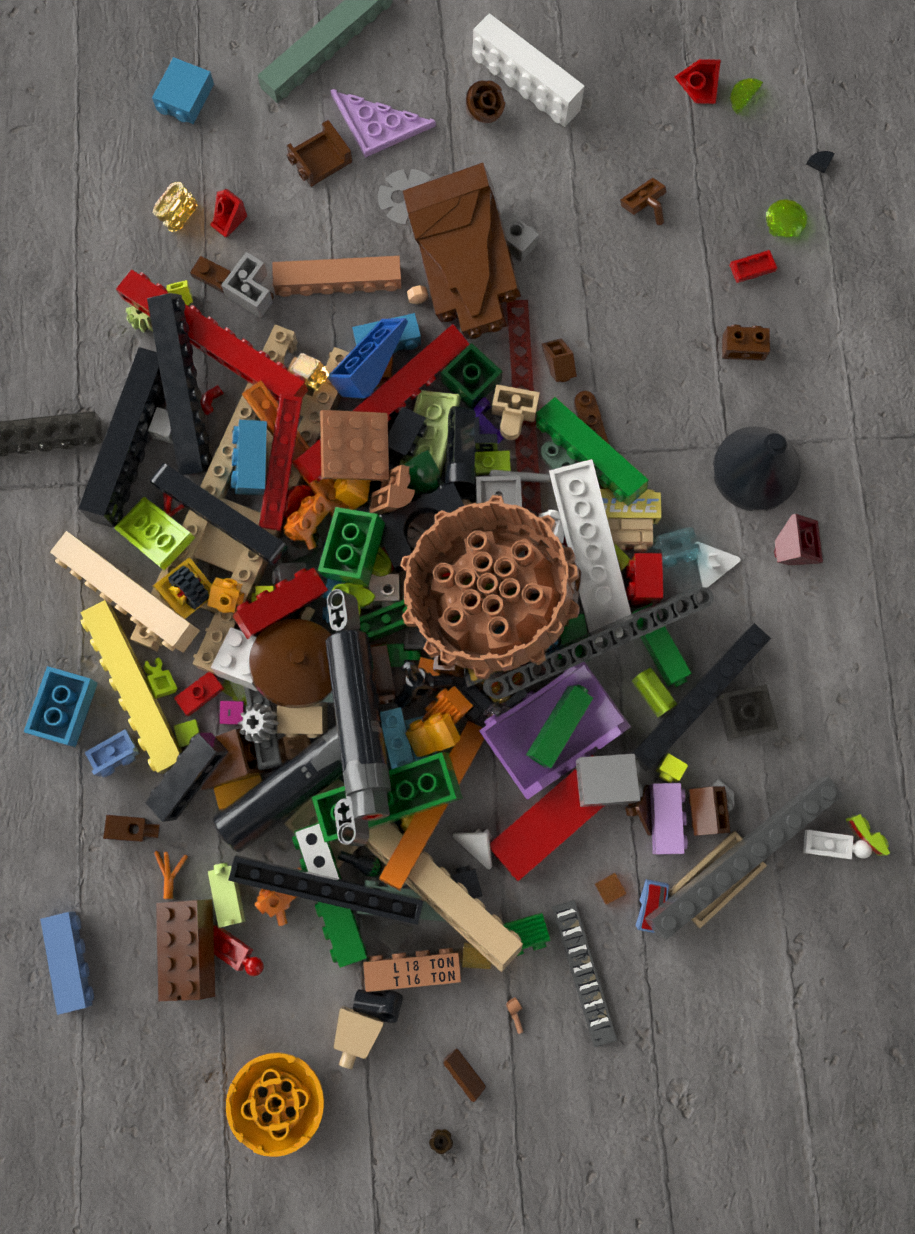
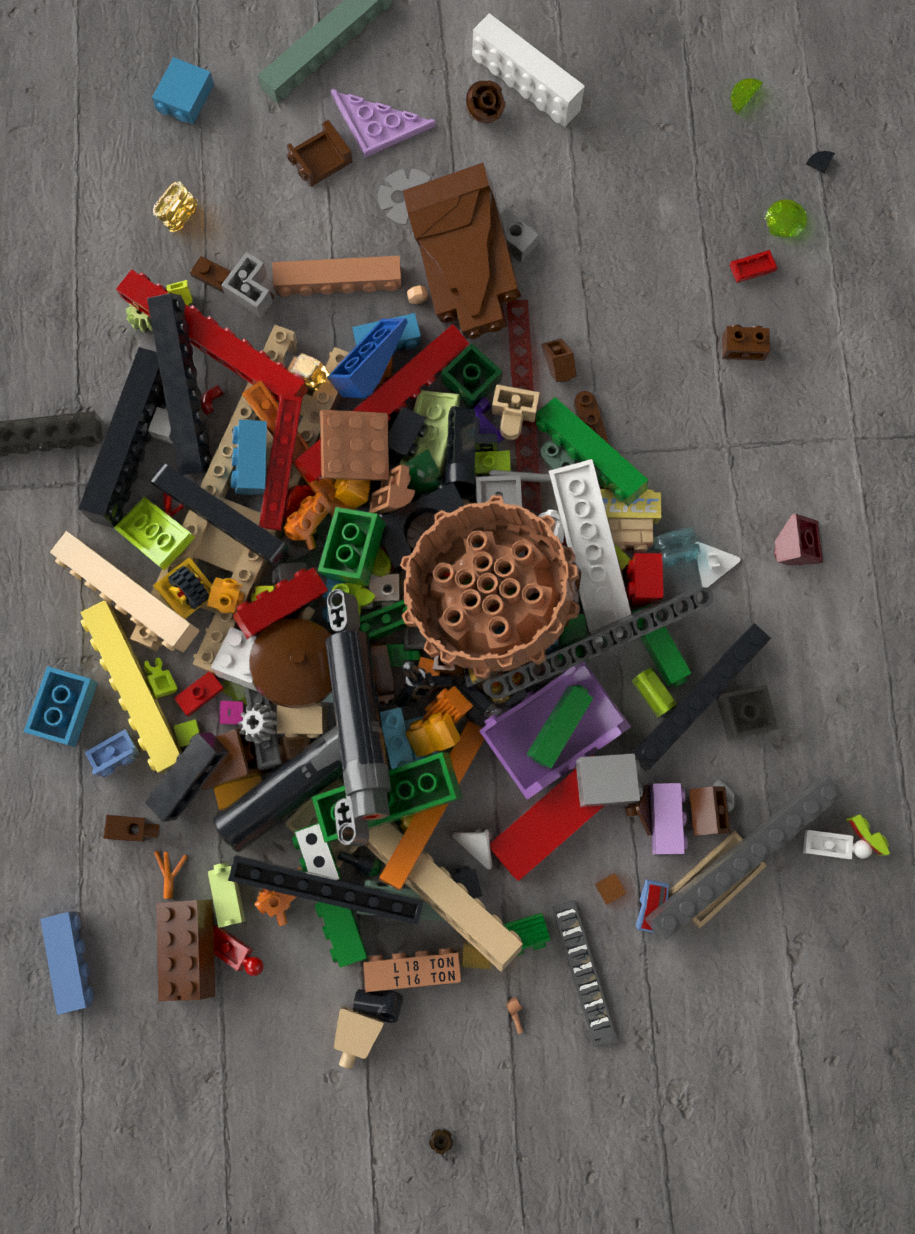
red slope [210,189,247,237] -> none
light orange brick [226,1052,324,1157] -> none
reddish brown slope [443,1049,486,1102] -> none
reddish brown plate [620,178,667,225] -> none
neon yellow plate [656,753,688,783] -> none
red slope [674,59,721,104] -> none
black cone [713,426,801,511] -> none

